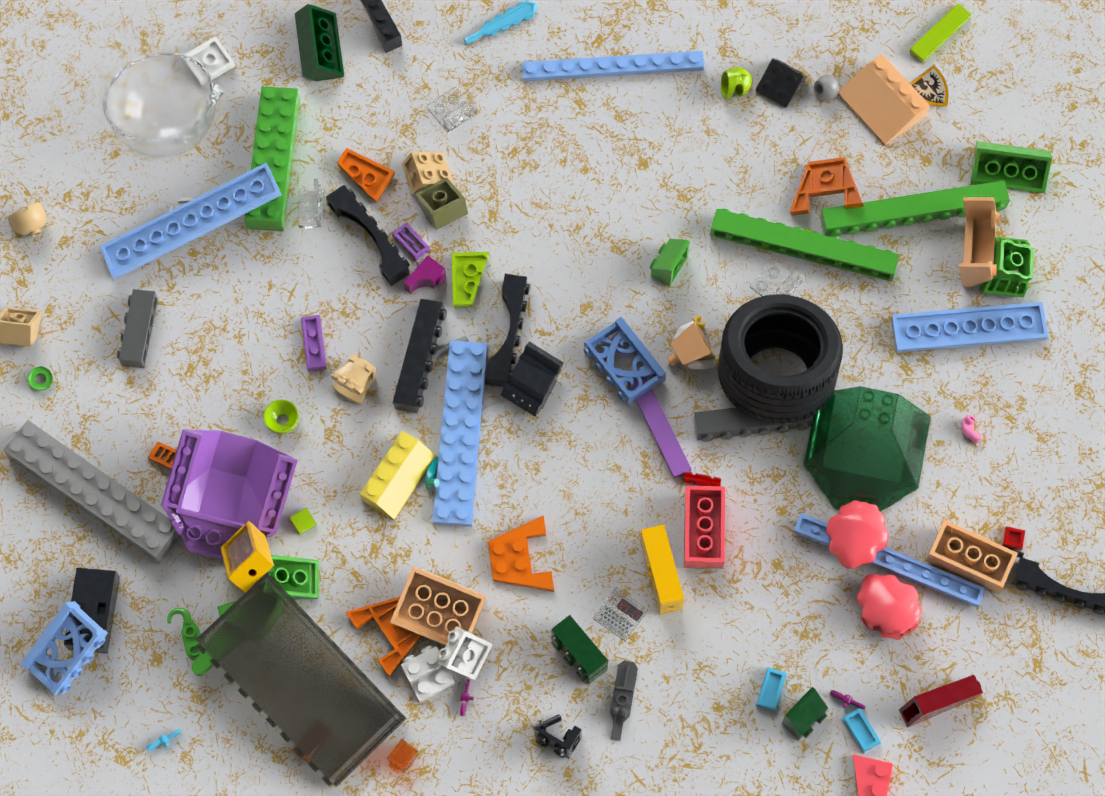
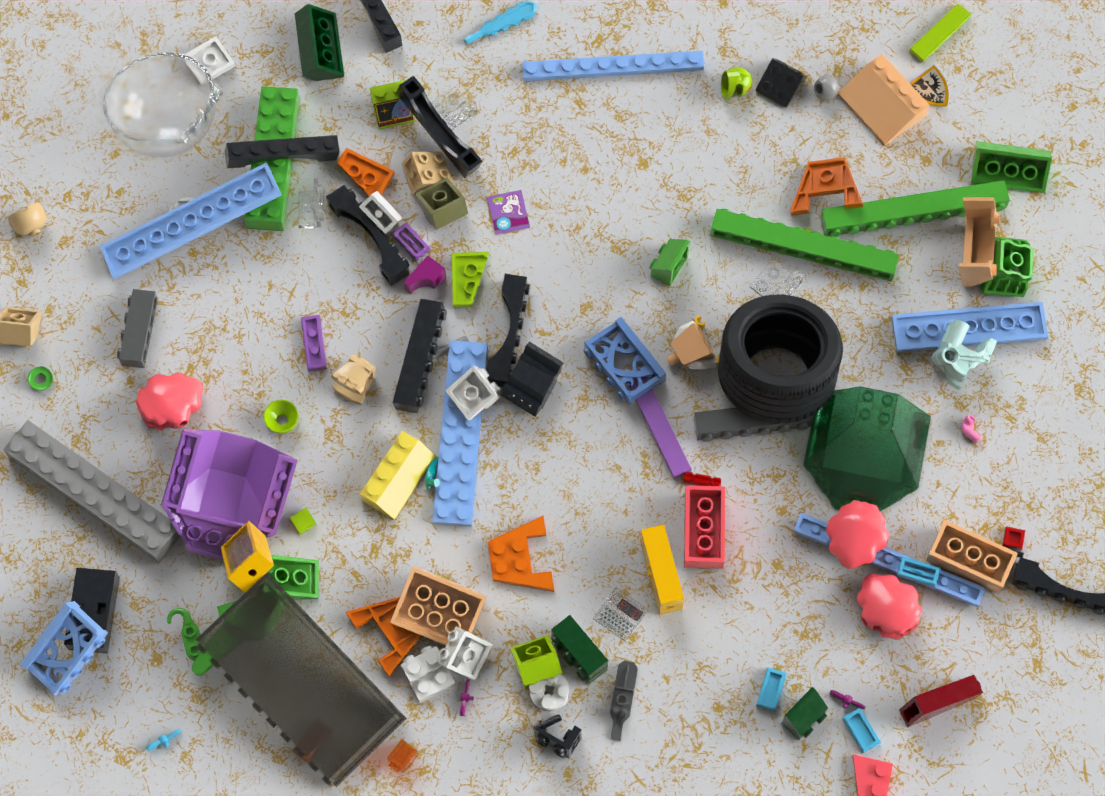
orange slope [148,442,177,471] -> none
none -> coral piece [136,372,204,431]
none -> black arch [224,135,340,169]
none -> white brick [359,191,403,234]
none -> slope [369,80,414,130]
none -> black arch [396,75,483,178]
none -> white plate [445,366,501,420]
none -> sticker [487,190,530,235]
none -> lime brick [510,635,562,686]
none -> white plate [529,674,569,711]
none -> medium azure tile [896,556,940,588]
none -> light aqua helmet [931,320,997,389]

